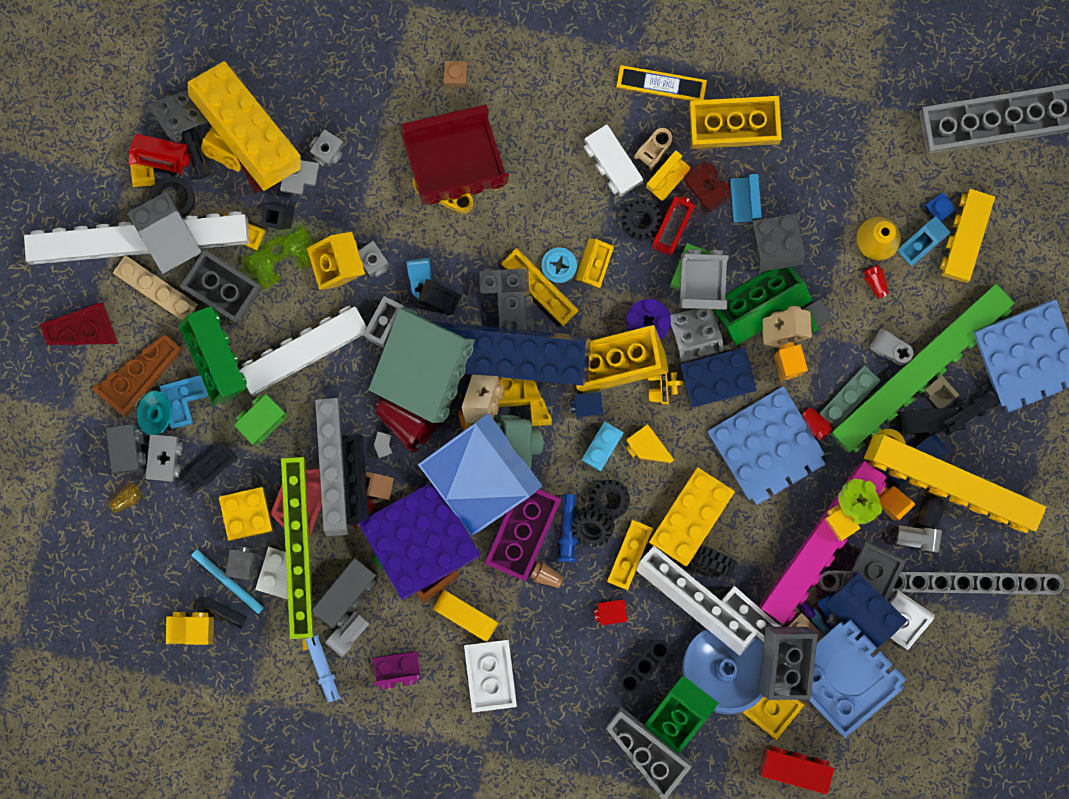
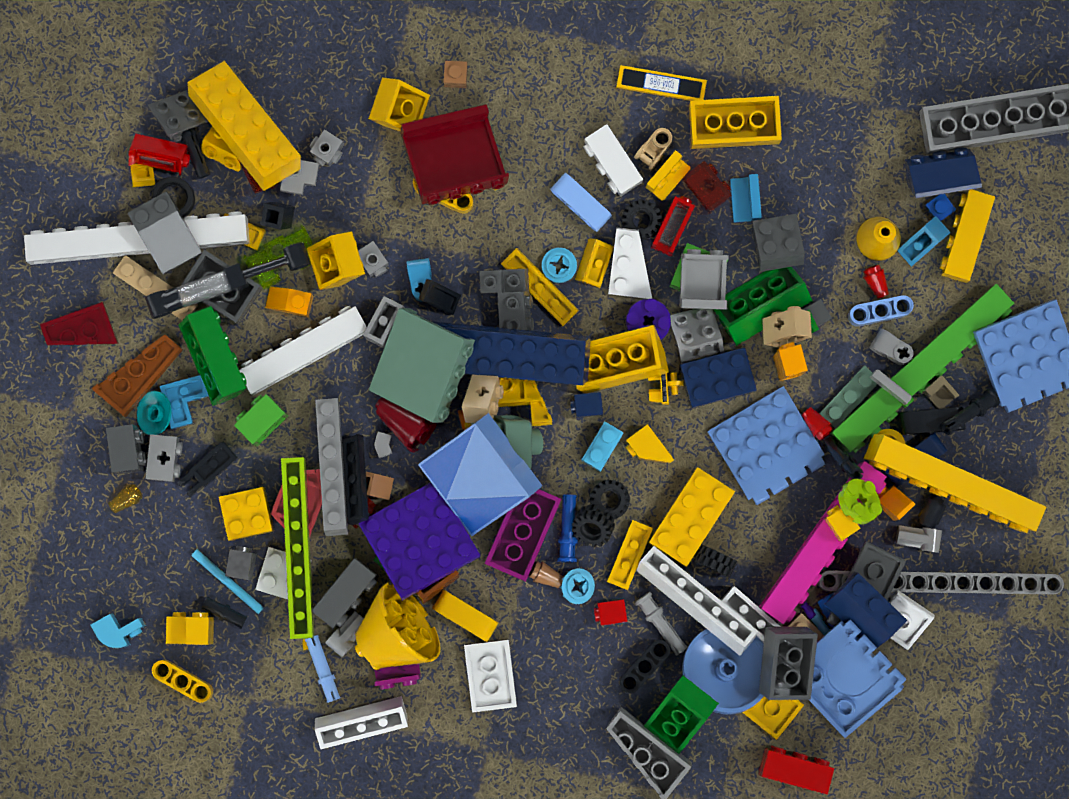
none -> medium azure brick [91,614,146,648]
none -> black piece [145,242,311,319]
none -> yellow beam [152,660,213,703]
none -> light orange slope [265,286,313,318]
none -> white brick [315,696,408,749]
none -> yellow cone [355,583,440,670]
none -> yellow slope [368,77,430,131]
none -> light blue beam [550,173,612,232]
none -> medium azure gear [560,568,595,604]
none -> white wing [608,227,652,299]
none -> light grey pin [634,592,687,656]
none -> black pin [823,437,864,480]
none -> light blue beam [848,296,913,326]
none -> light grey tile [869,370,912,405]
none -> dark blue slope [905,147,982,198]

